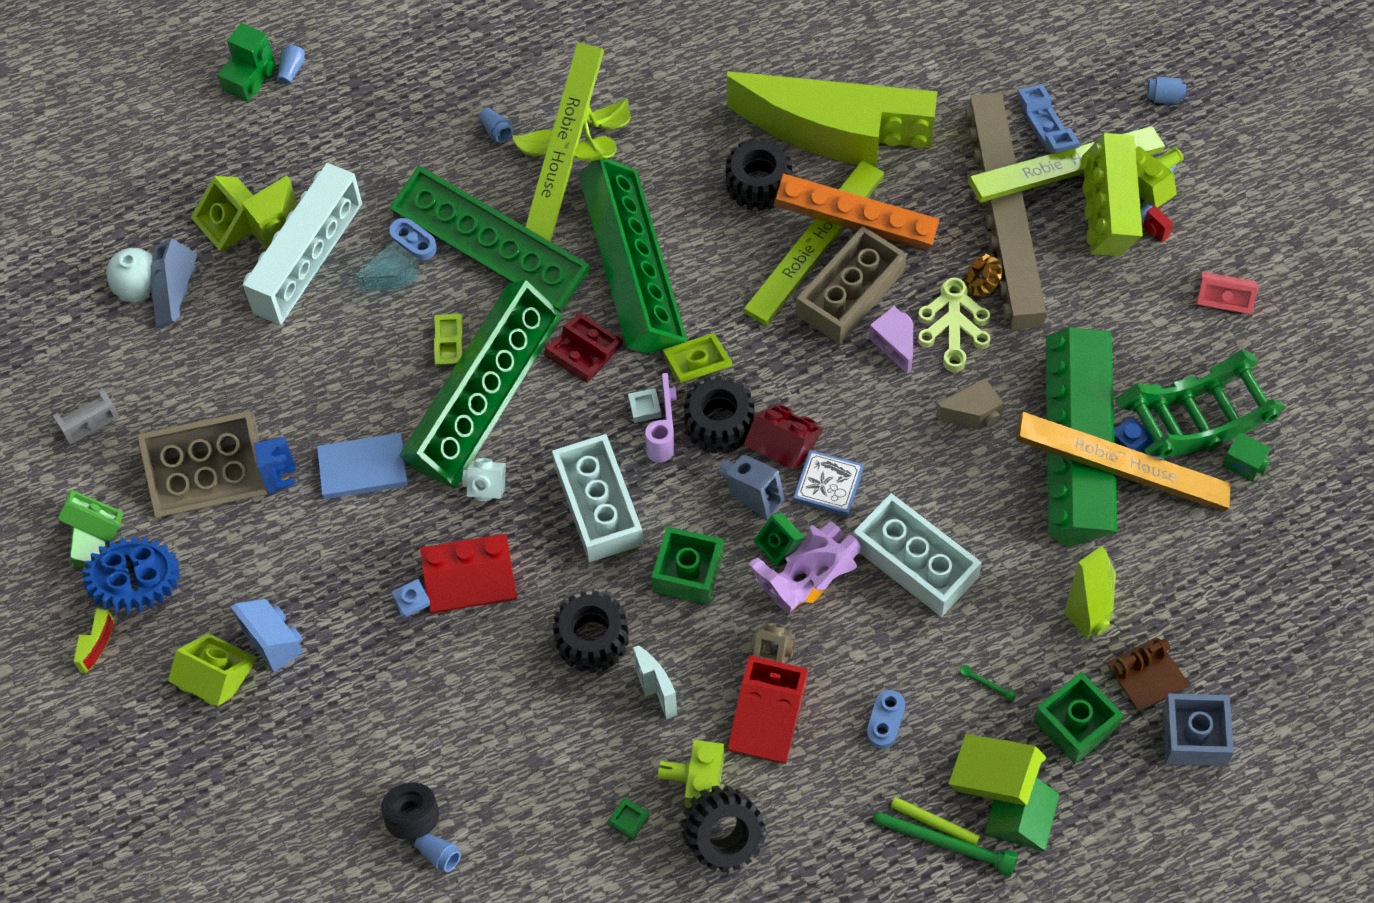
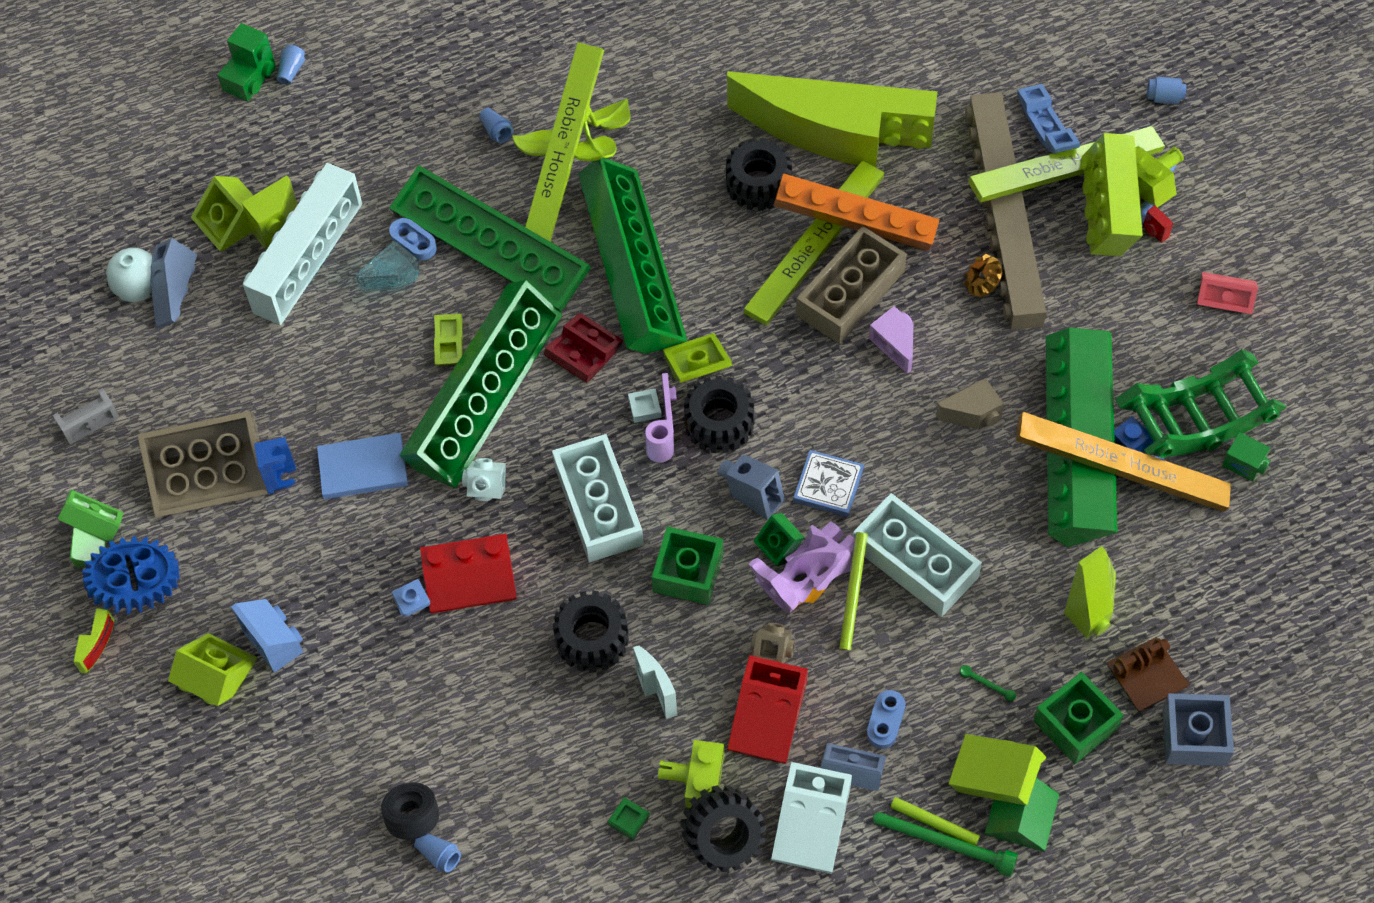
dark red slope [744,404,824,469] -> none
yellowish green plant [918,278,990,372] -> none
none -> light aqua slope [771,762,852,874]
none -> sand blue slope [821,743,886,791]
none -> lime bar [839,532,868,650]

